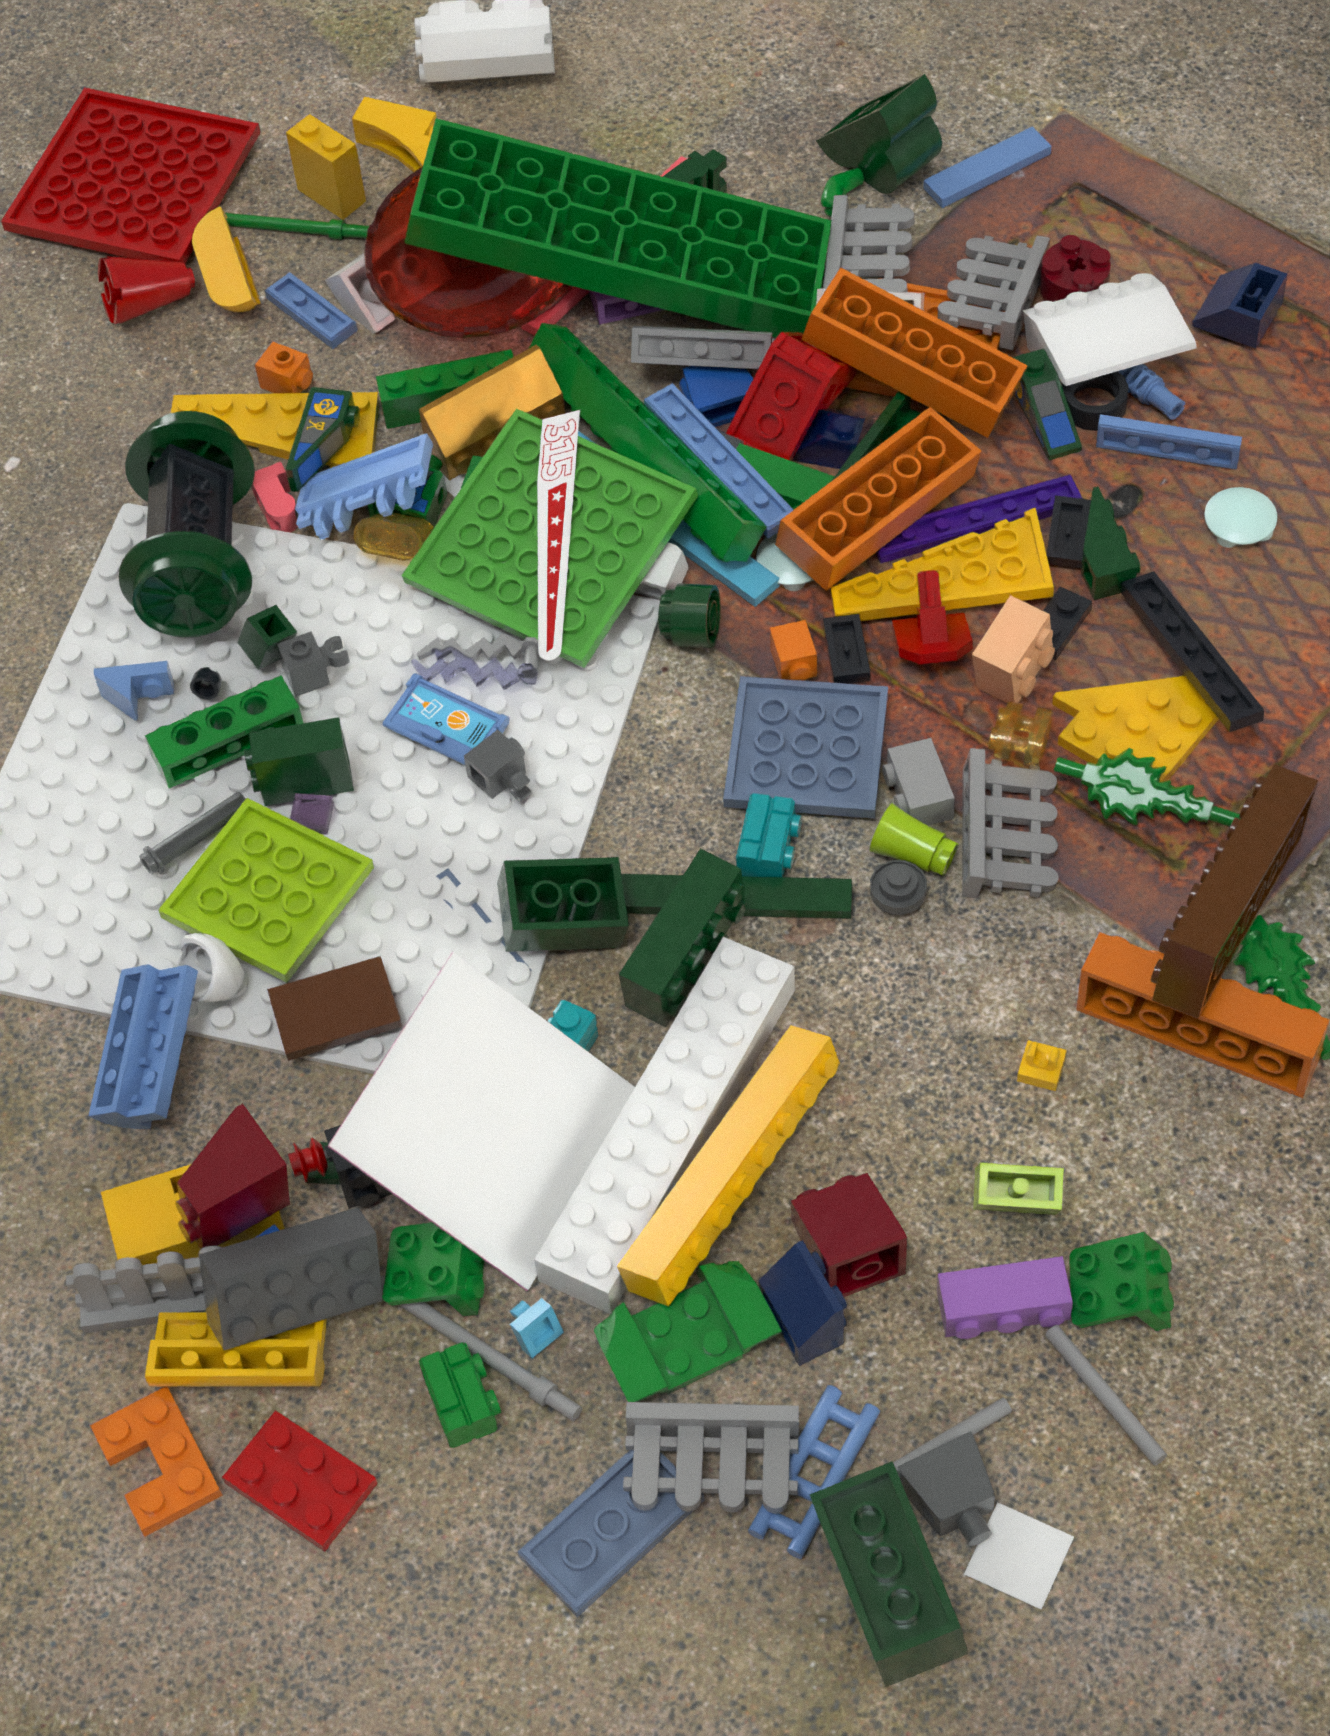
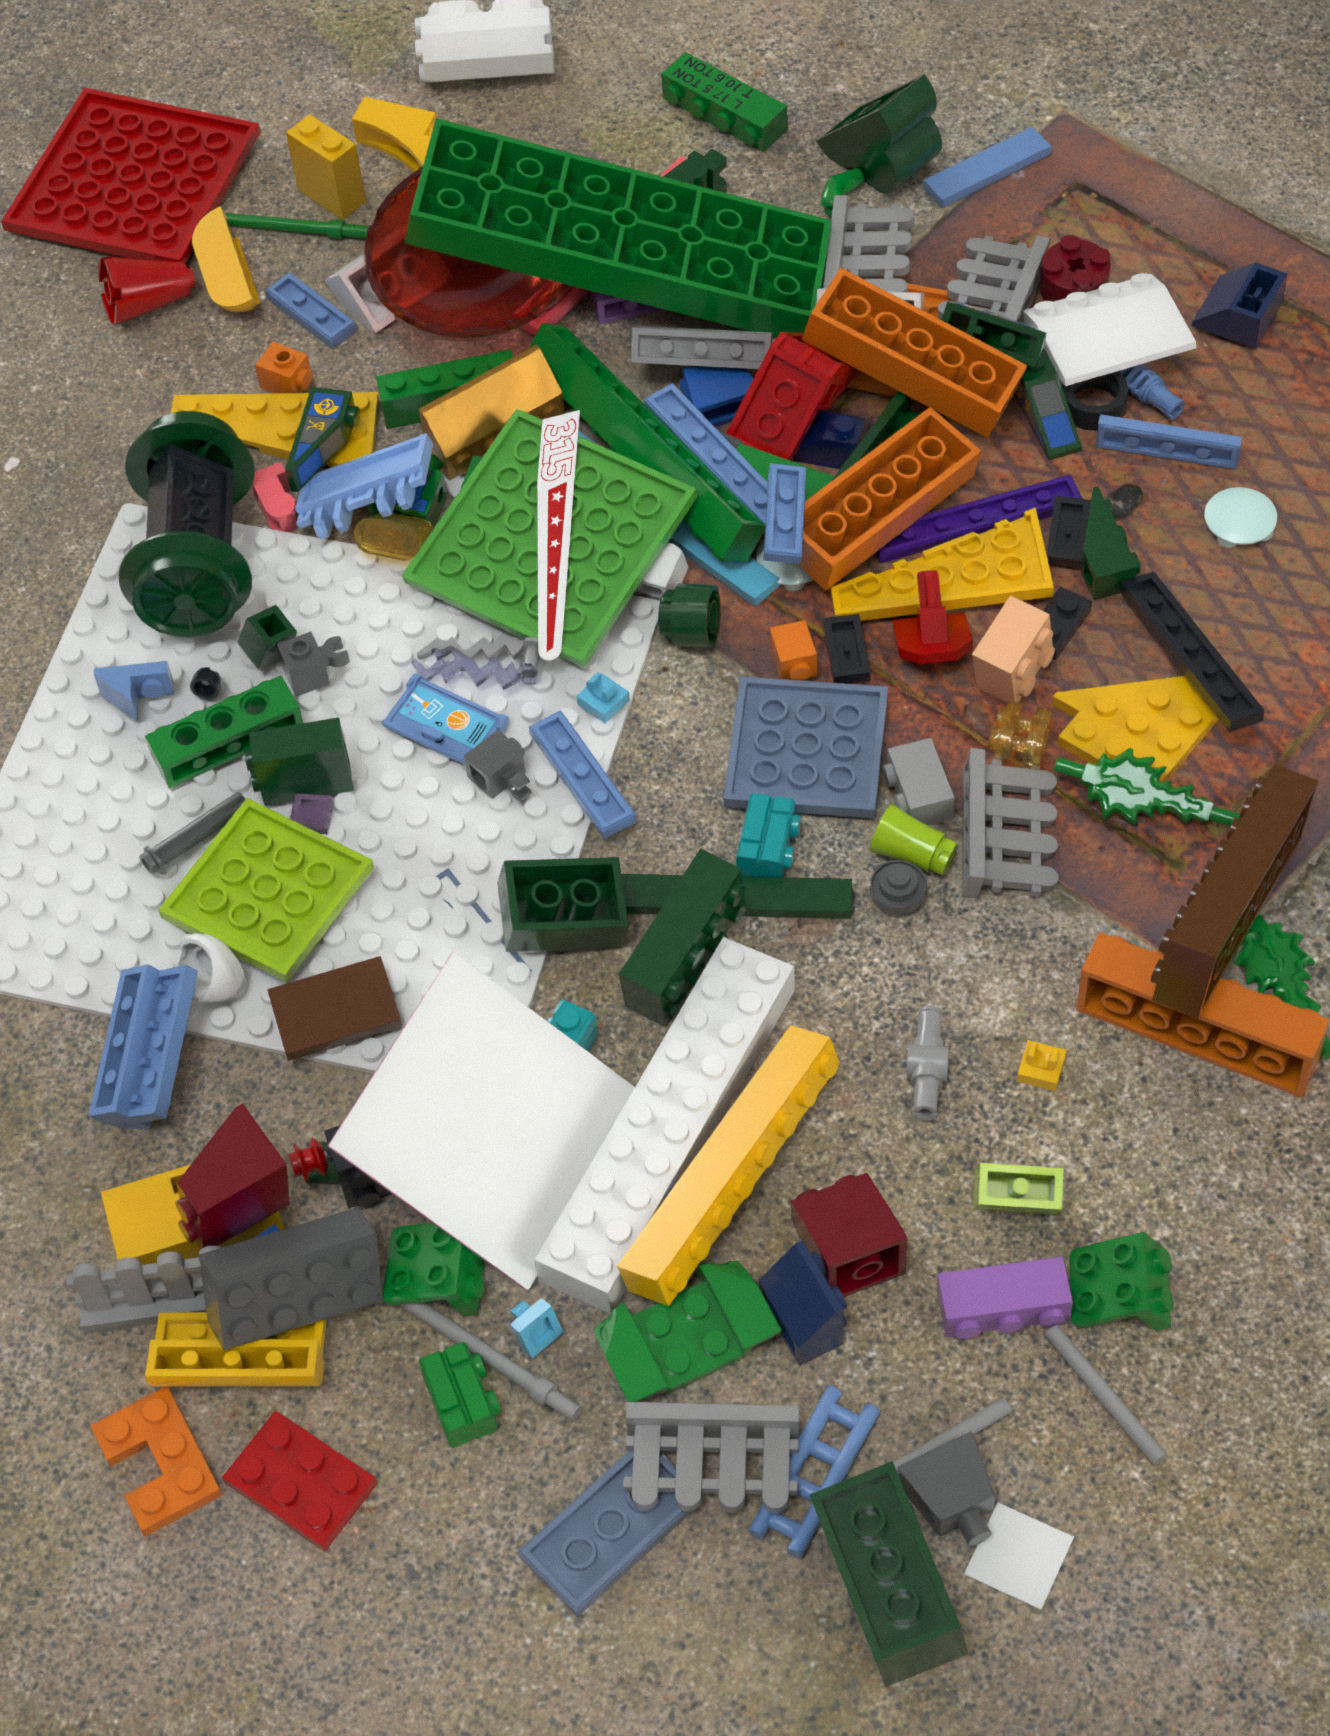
none -> medium blue tile [529,710,637,839]
none -> medium azure tile [577,672,630,723]
none -> green brick [661,52,788,152]
none -> medium blue tile [763,463,806,564]
none -> light grey pin [907,1006,949,1121]
none -> dark green slope [942,301,1047,367]

